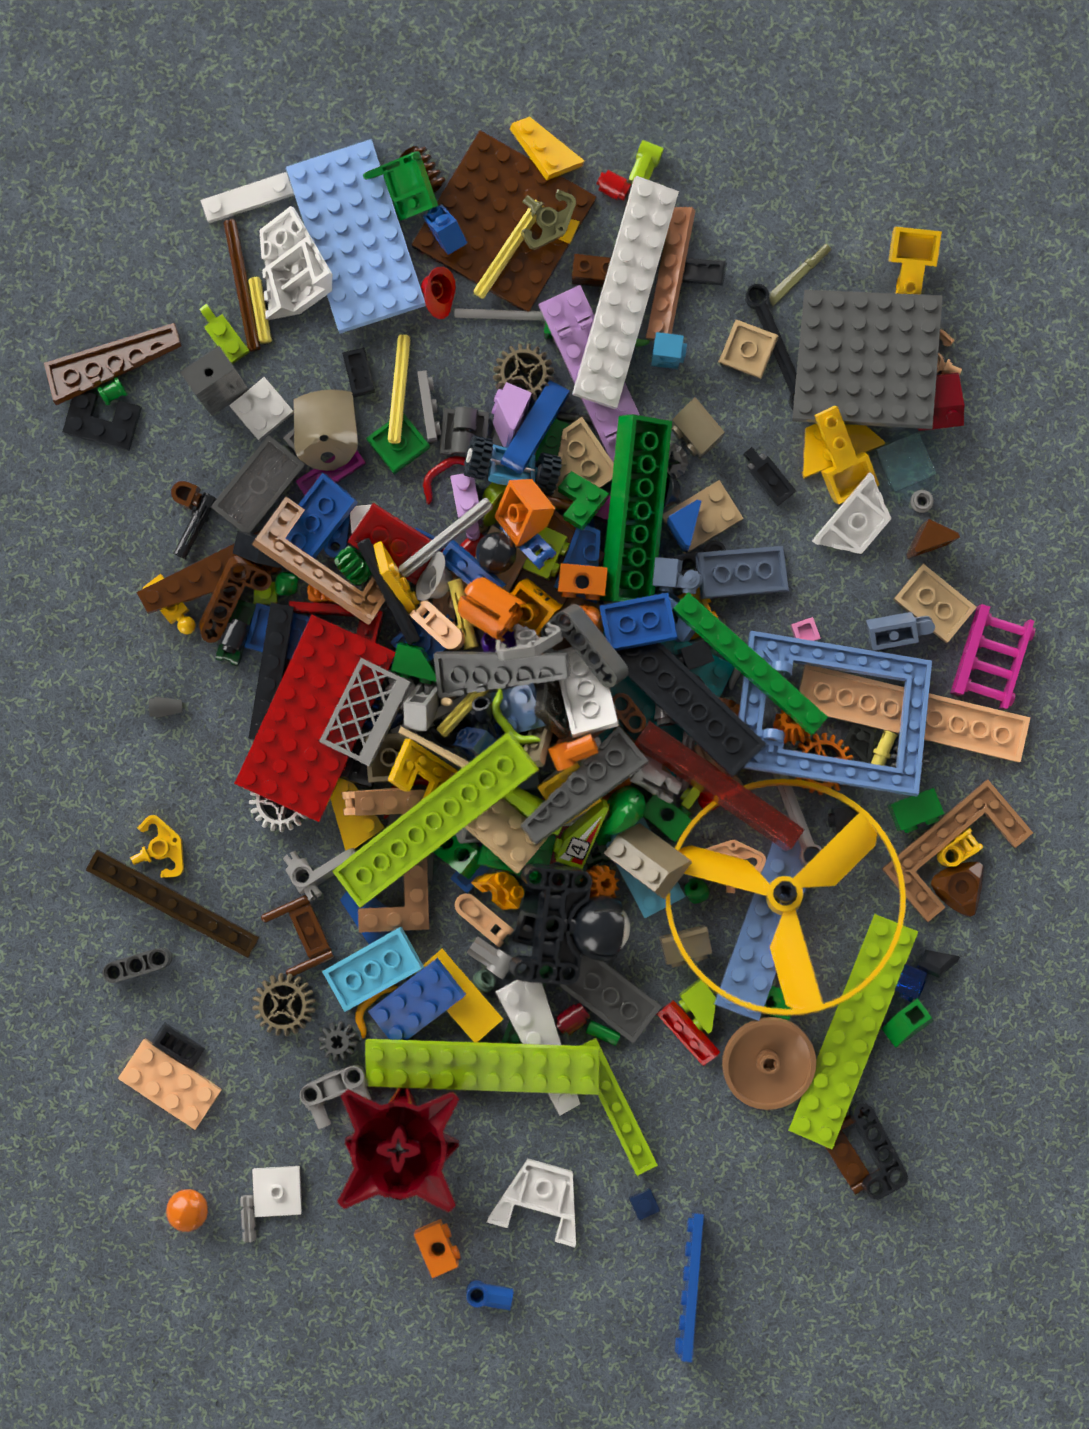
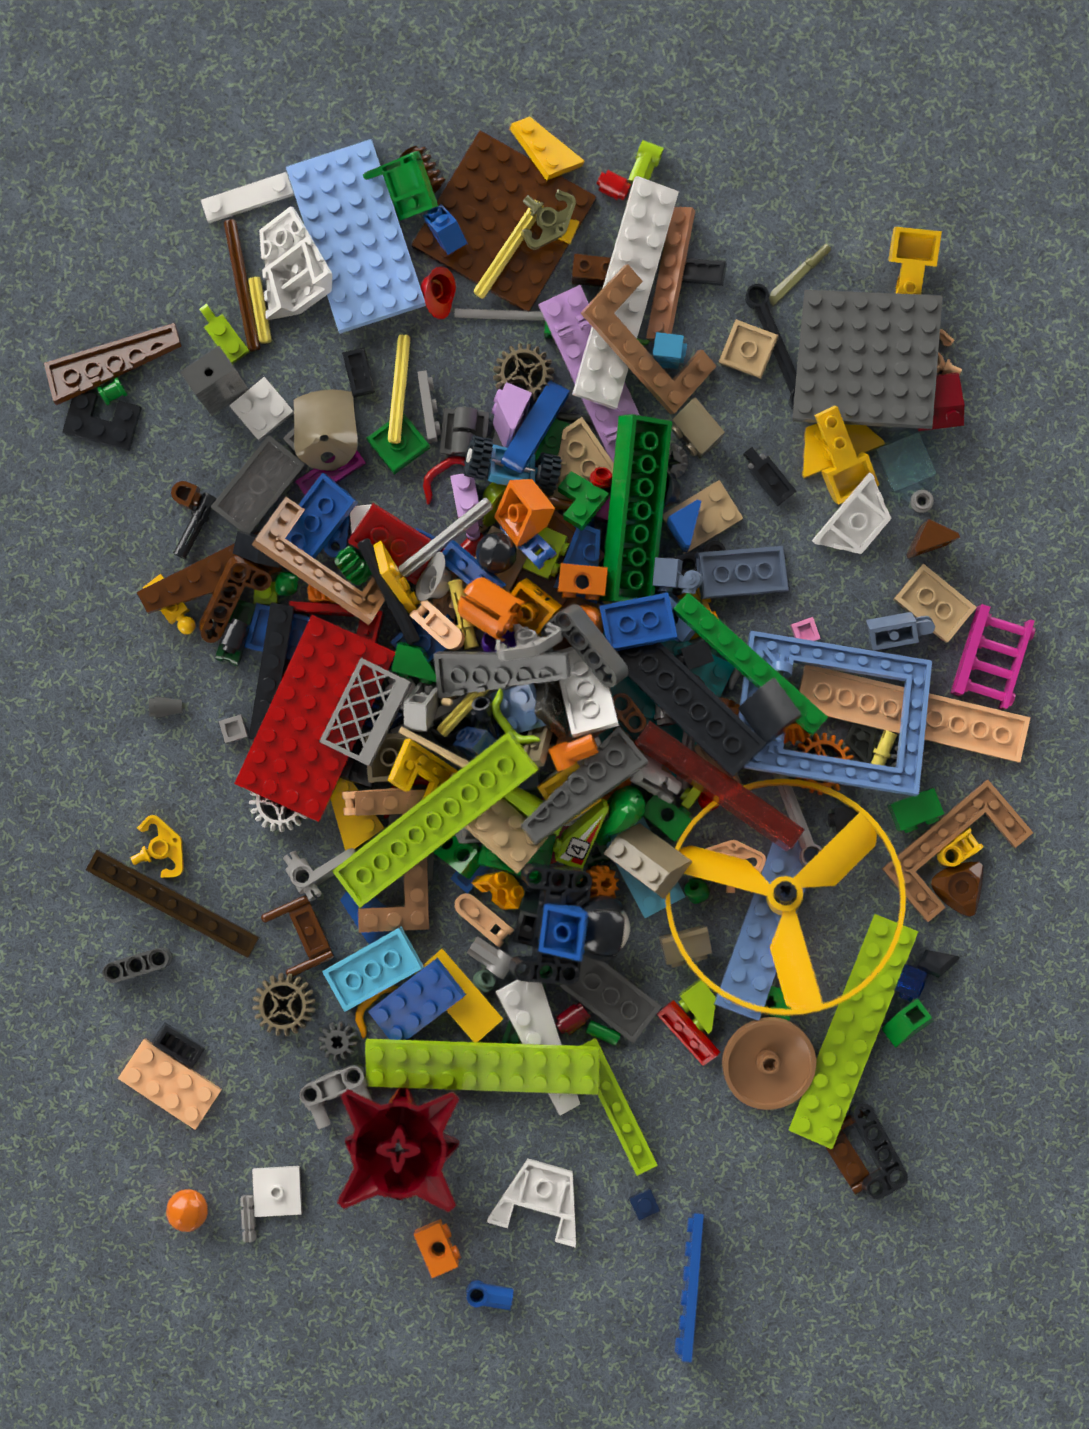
none -> light grey plate [219,714,249,744]
none -> blue slope [539,904,588,961]
none -> medium nougat plate [581,264,716,415]
none -> red plate [590,467,612,488]
none -> black slope [738,677,802,745]

